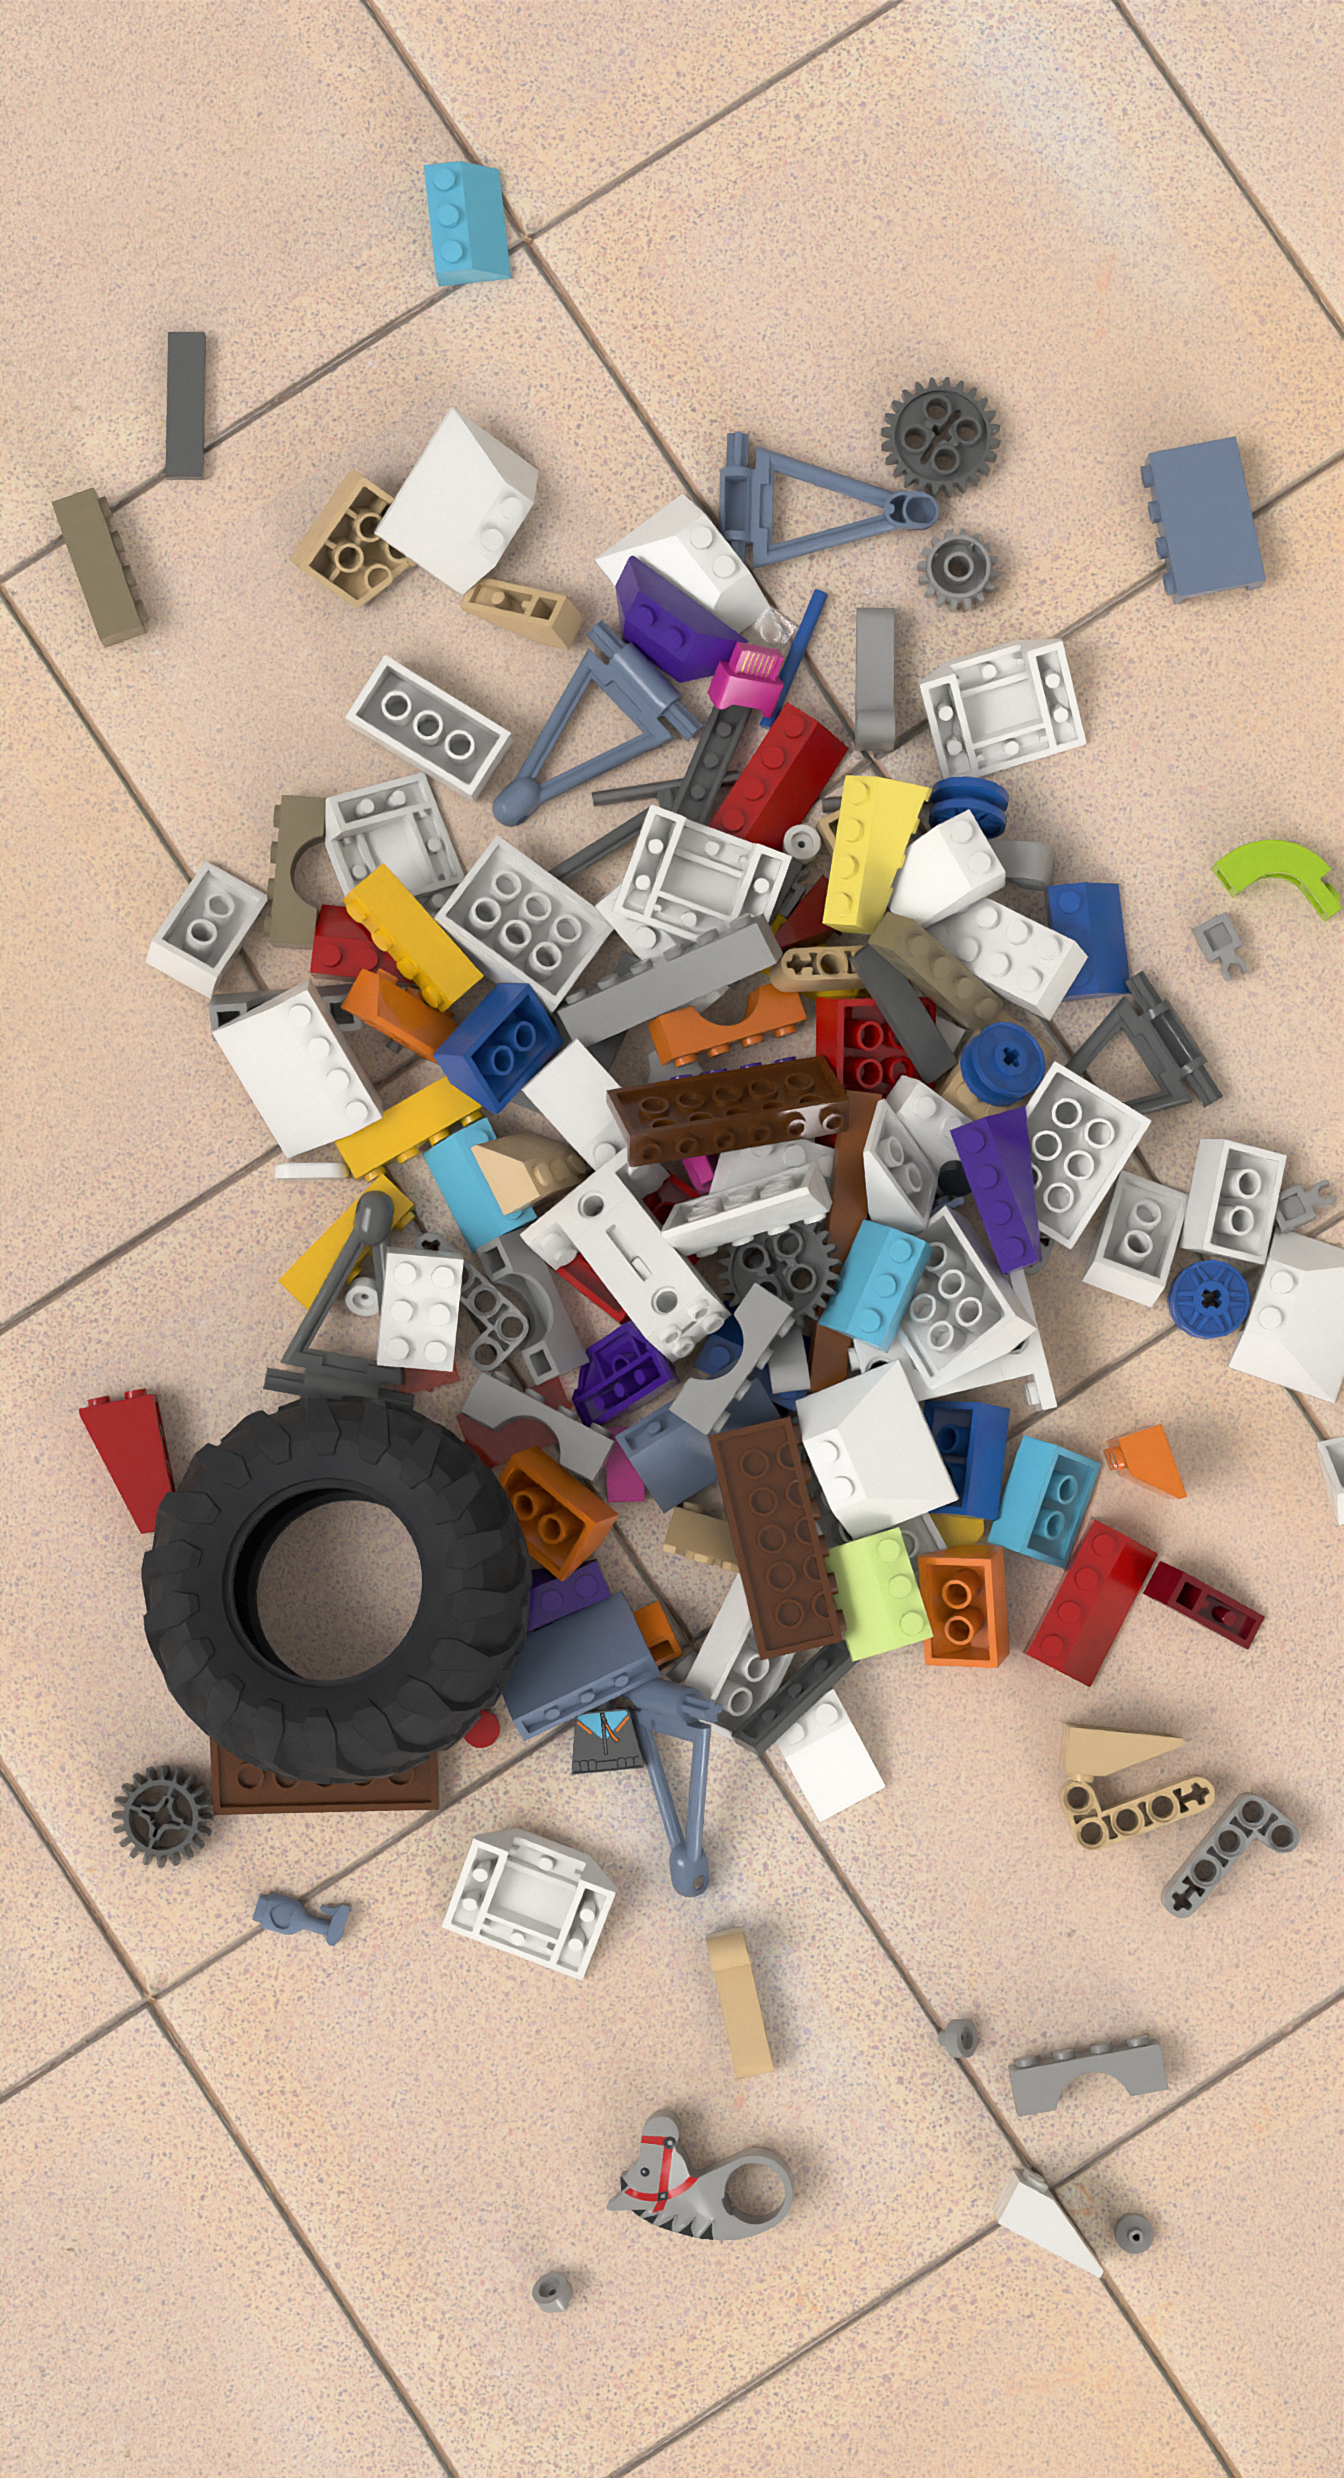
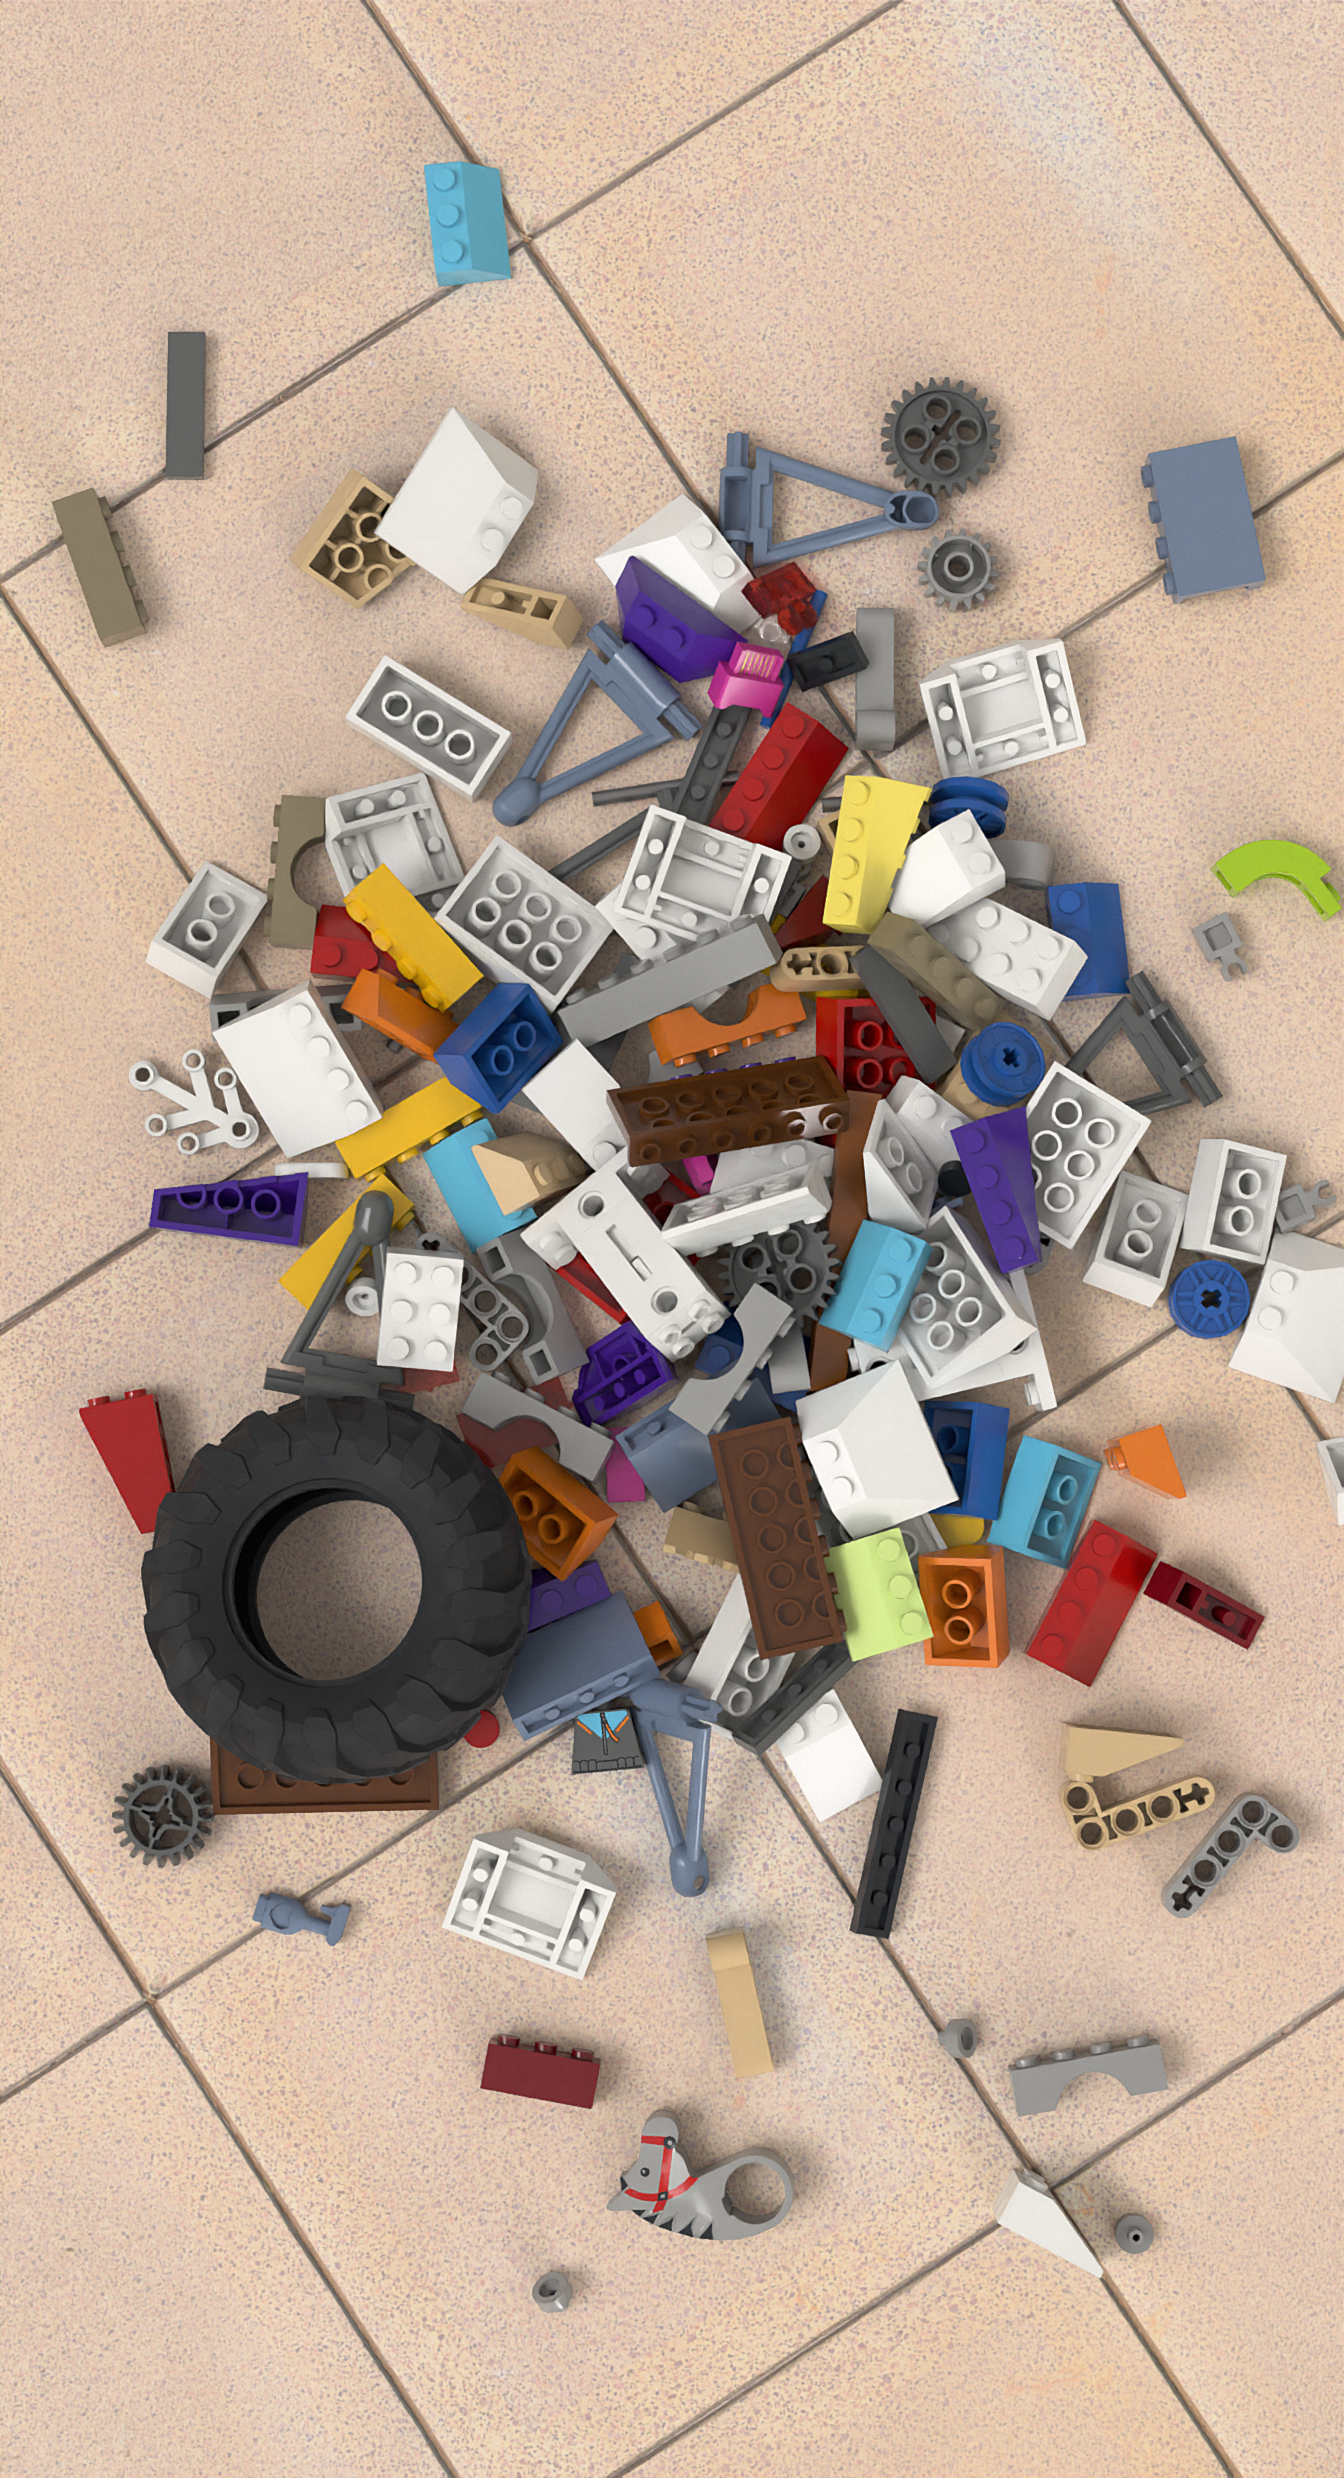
none -> white plant [129,1049,259,1156]
none -> dark purple wedge [149,1172,309,1249]
none -> dark red brick [480,2034,601,2109]
none -> clear red hinge [741,561,818,636]
none -> black plate [786,631,870,692]
none -> black plate [849,1708,938,1939]

